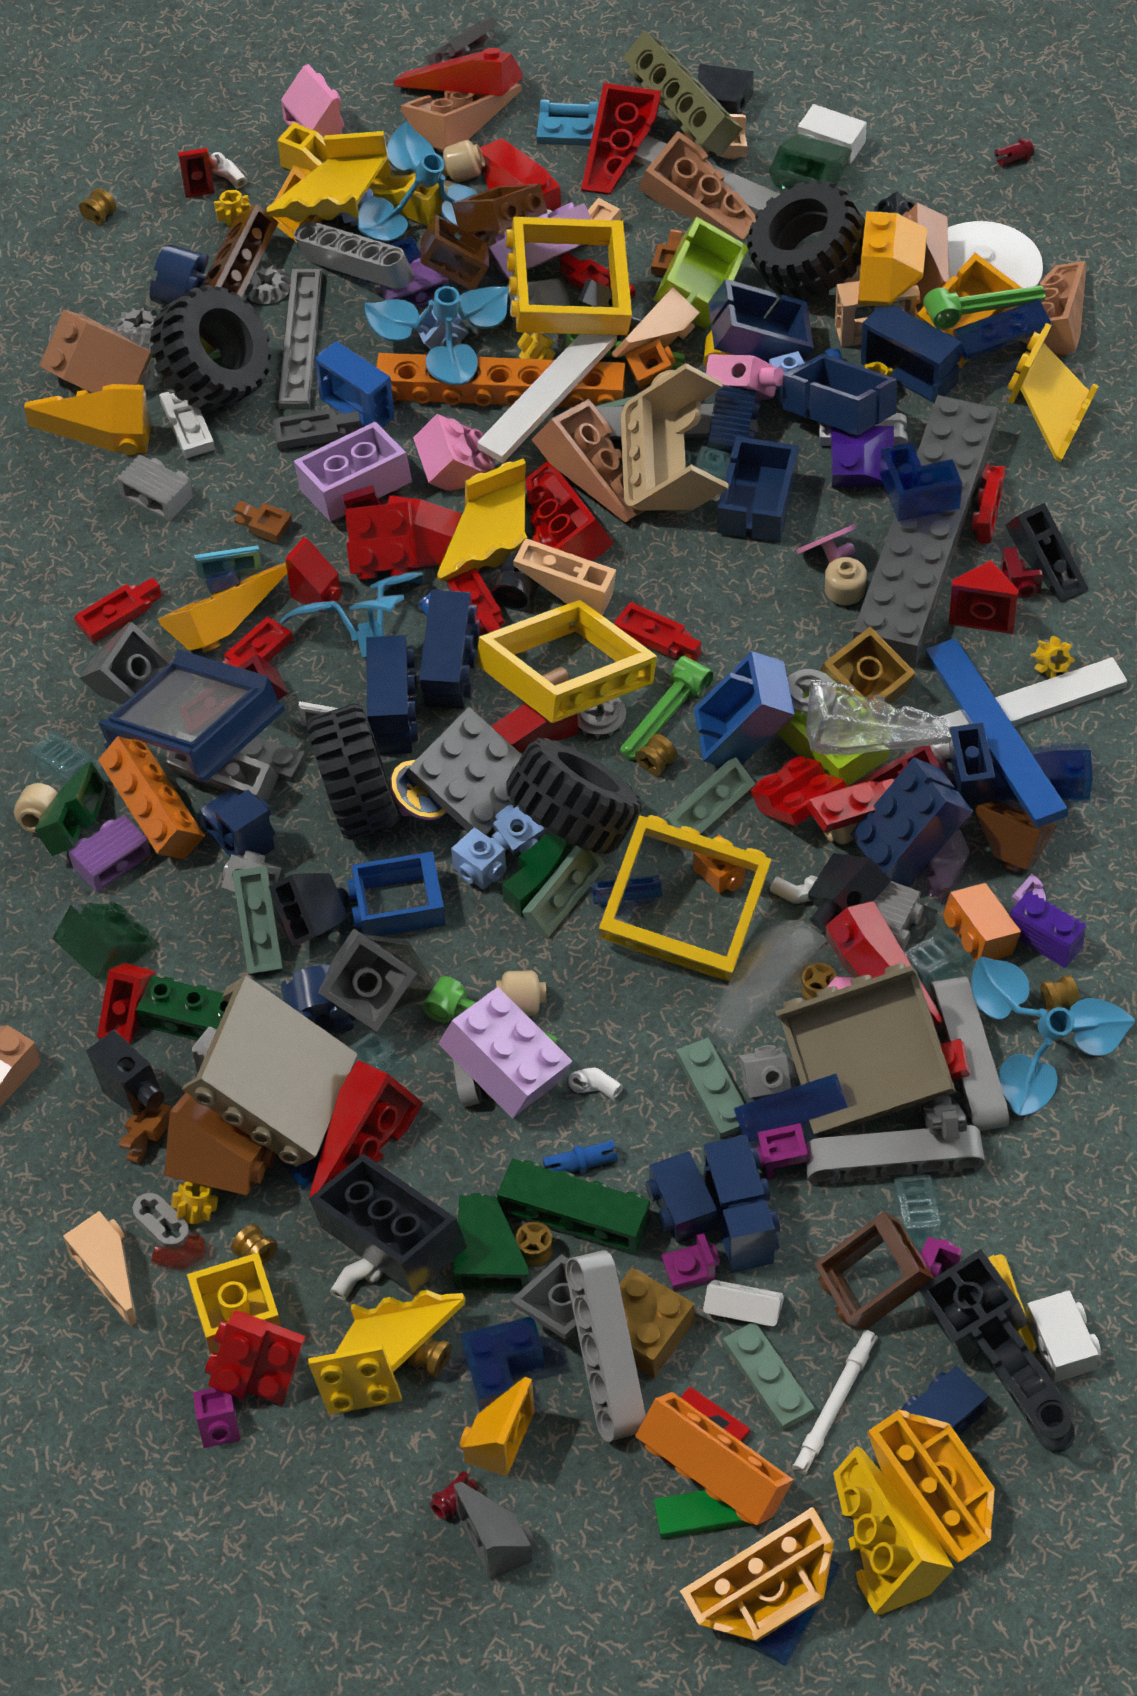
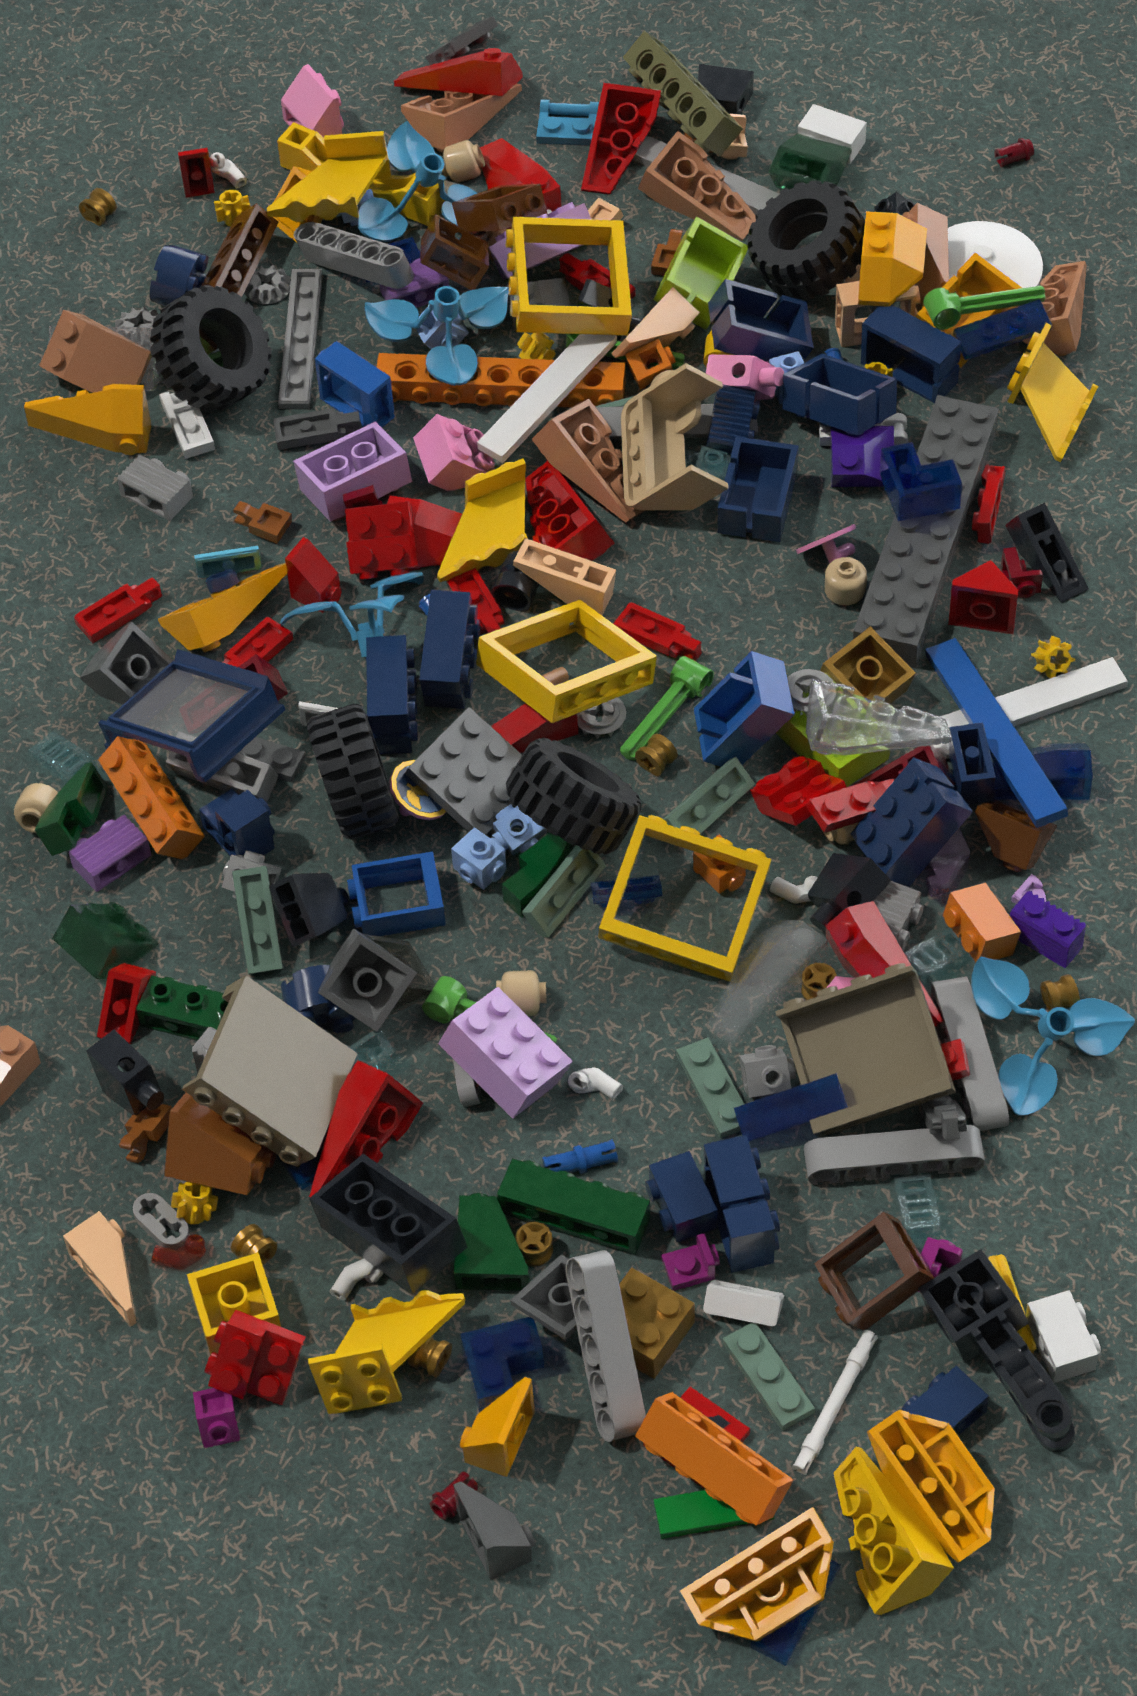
magenta bracket [754,1123,809,1179] -> none

